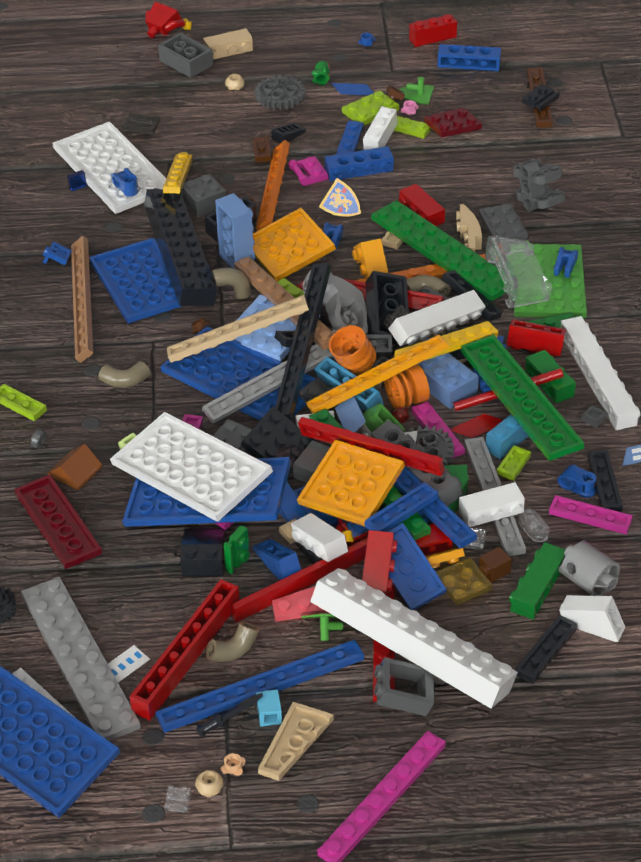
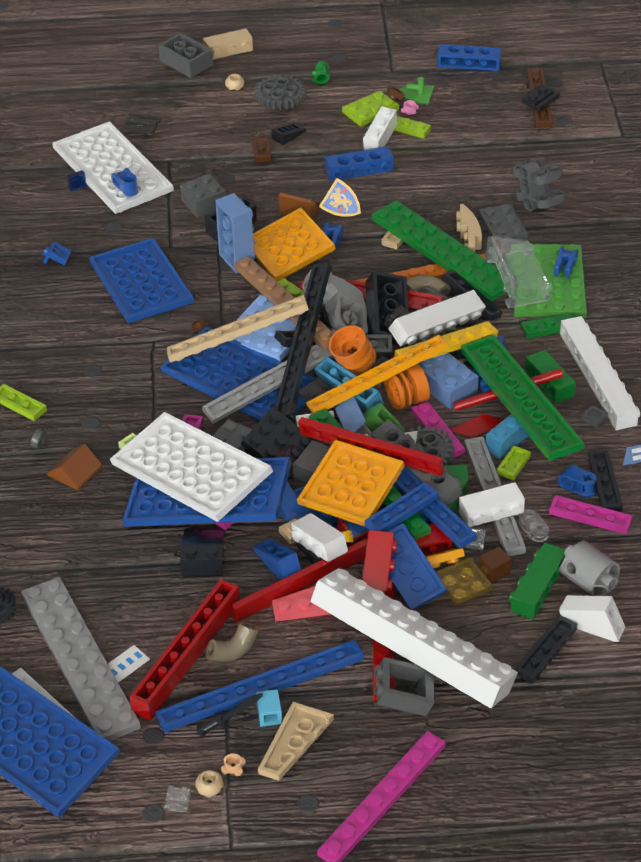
dark red plate [14,474,102,570] -> none
medium nougat plate [71,236,93,363] -> none
dark tan cylinder [98,361,151,388] -> none
black brick [144,188,217,306] -> none
red torso [145,2,192,38] -> none
yellow plate [163,152,192,193] -> none
dark tan cylinder [212,268,251,299] -> none
green plate [224,525,250,574] -> none
orange plate [255,140,290,231] -> none
dark pink plate [288,156,328,186] -> none
bright green shield [301,614,343,641] -> none
blue sticker [331,83,374,95] -> none
blue plate [336,121,364,155] -> none
light orange brick [352,238,388,278] -> none
blue plate [358,33,375,46] -> none
clear red plate [392,407,409,424] -> none
red brick [398,184,445,226] -> none
red brick [409,14,457,47] -> none
dark red plate [424,108,482,138] -> none
red brick [507,319,566,357] -> none
none -> dark orange slope [279,193,320,220]

